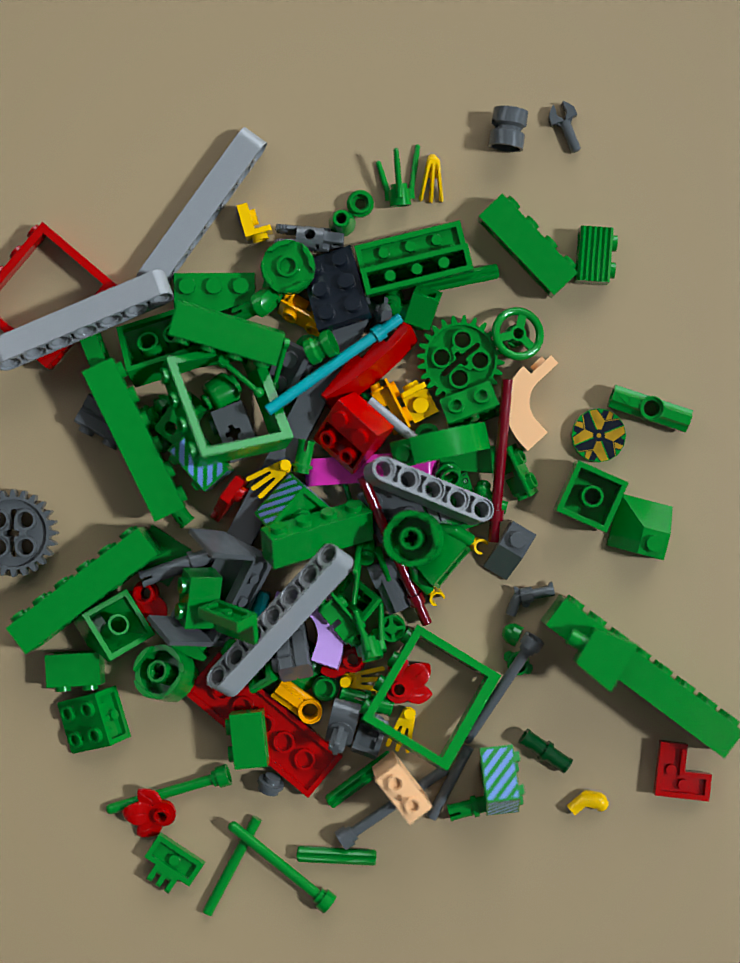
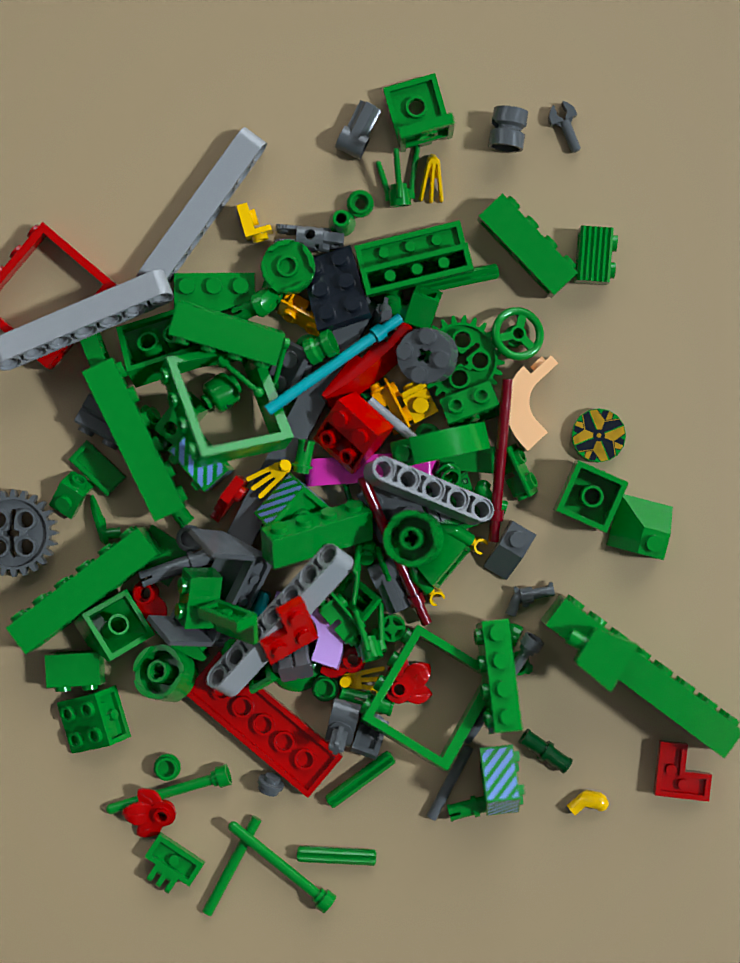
green hinge [153,394,169,417] -> none
dark grey brick [209,400,257,463] -> none
green brick [225,708,270,770] -> none
light orange piece [270,680,322,724] -> none
dark grey piece [335,768,448,850] -> none
light nougat window [372,751,432,824] -> none
yellow piece [385,707,416,753] -> none
green piece [607,385,693,433] -> none
none -> green bracket [49,471,94,519]
none -> green tile [68,440,127,496]
none -> green bar [90,495,121,545]
none -> green plate [154,753,181,781]
none -> dark grey plate [176,525,201,552]
none -> red plate [259,595,319,665]
none -> dark grey piece [335,100,381,160]
none -> green bracket [383,73,455,152]
none -> dark grey brick [396,328,458,384]
none -> green brick [474,619,523,734]

